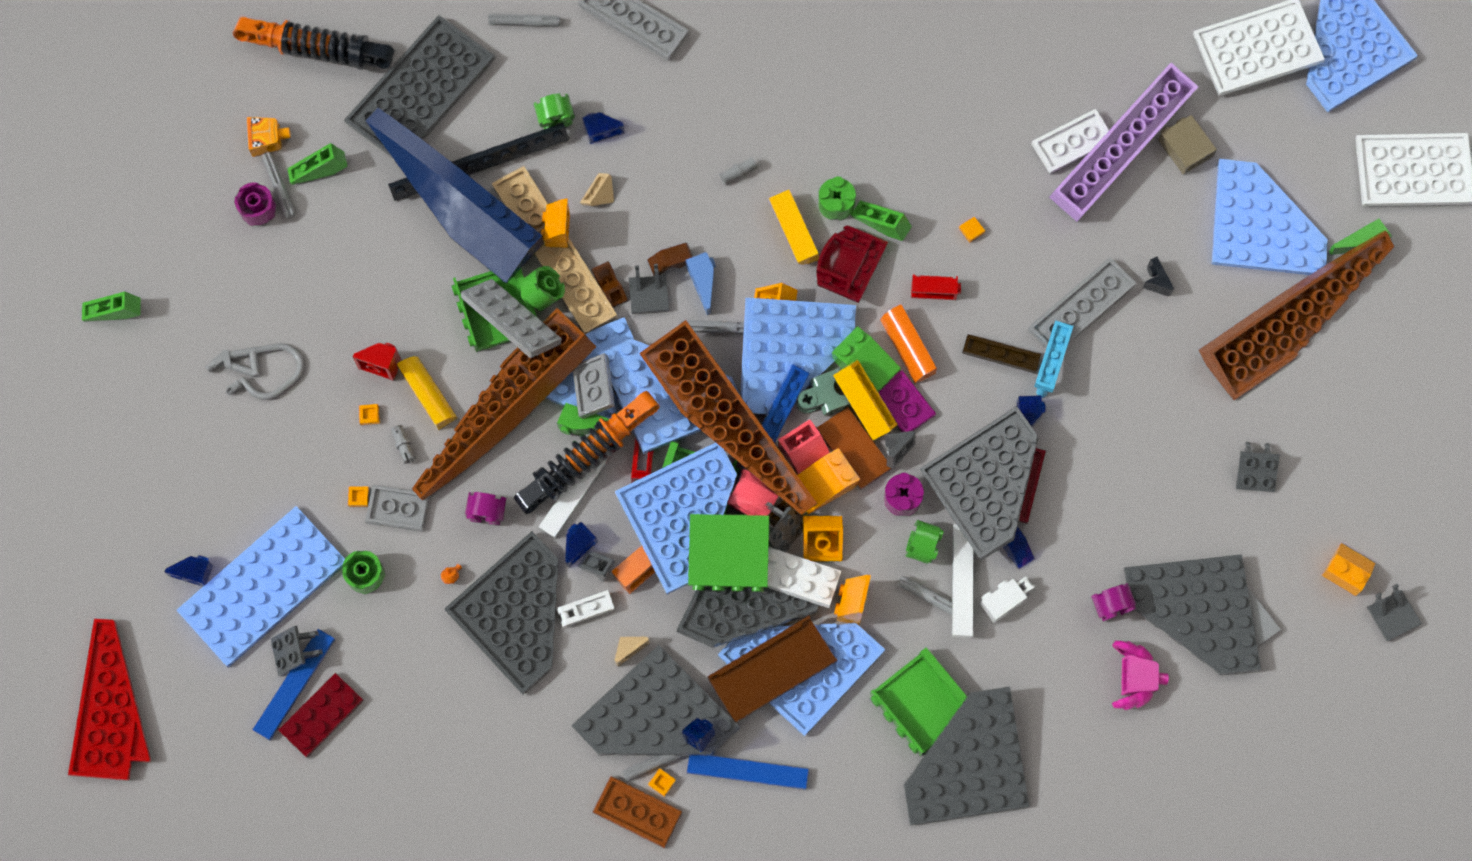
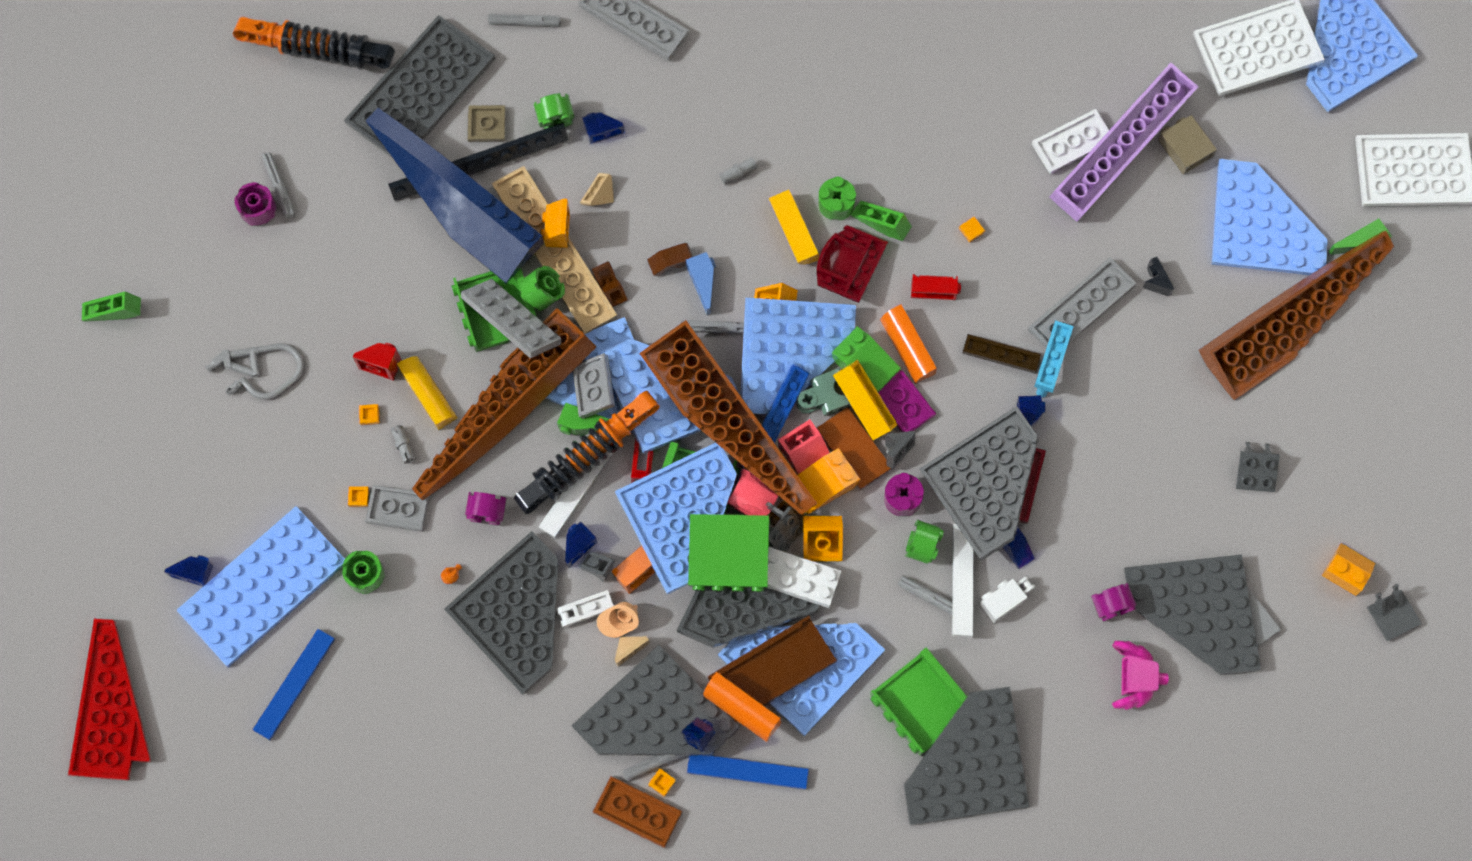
light orange torso [247,117,291,157] -> none
dark grey plate [271,626,323,676] -> none
dark red plate [278,673,364,758] -> none
bright green slope [287,143,348,185] -> none
dark grey plate [629,264,669,314] -> none
light orange slope [834,575,871,625] -> none
none -> dark tan tile [467,105,506,142]
none -> light nougat piece [597,602,639,638]
none -> orange brick [703,672,781,742]

